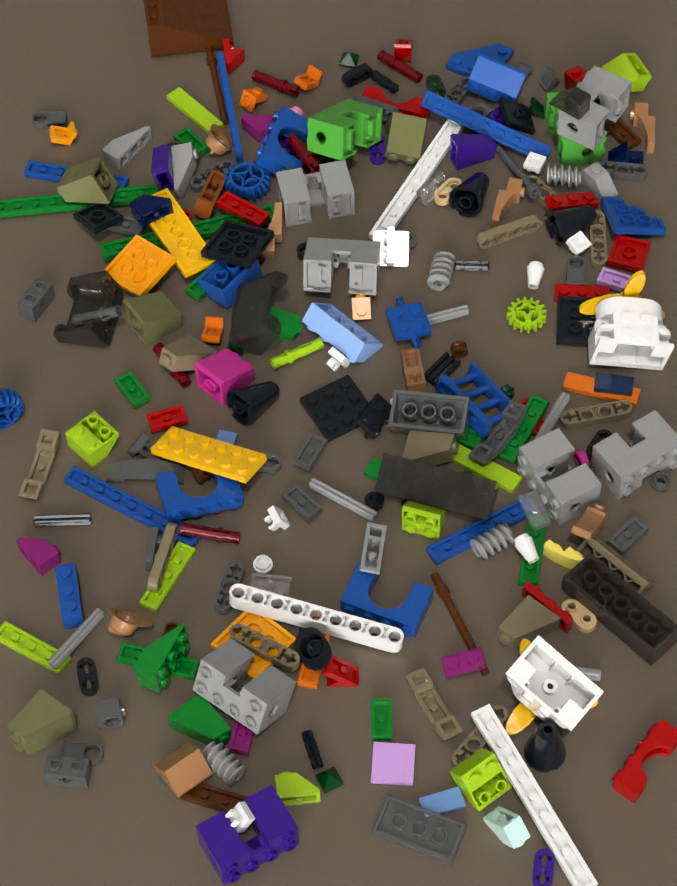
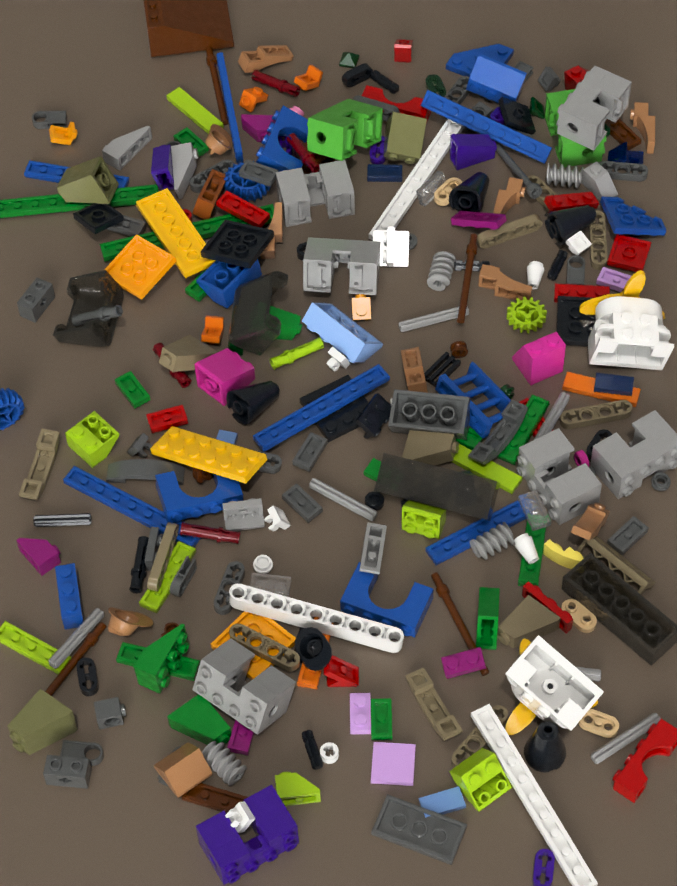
olive slope [123,291,183,346] -> none
clear blue slope [130,194,173,227] -> none
red slope [222,38,245,75] -> none
dark green slope [315,766,344,793] -> none
dark red pin [377,50,423,83] -> none
blue plate [385,296,432,349] -> none
light aqua slope [483,806,531,849] -> none
white tile [523,151,547,175] -> none
clear smoke slope [550,87,591,120] -> none
lime slope [601,53,652,92] -> none
none -> reddish brown bar [45,622,107,696]
none -> black pin [129,536,149,593]
none -> dark grey piece [170,556,197,597]
none -> light grey bracket [222,498,265,531]
none -> medium nougat slope [238,45,294,73]
none -> dark grey plate [239,159,278,187]
none -> blue tile [253,364,390,452]
none -> white bush [320,742,339,764]
none -> lavender plate [350,693,371,734]
none -> dark blue tile [367,164,402,182]
none -> magenta plate [451,211,507,230]
none -> reddish brown bar [457,234,478,324]
none -> green slope [476,587,500,650]
none -> medium nougat slope [479,264,533,300]
none -> dark pink slope [512,332,566,386]
none -> black axle [547,250,568,281]
none -> tan plate [578,708,619,738]
none -> light grey axle [590,713,661,764]

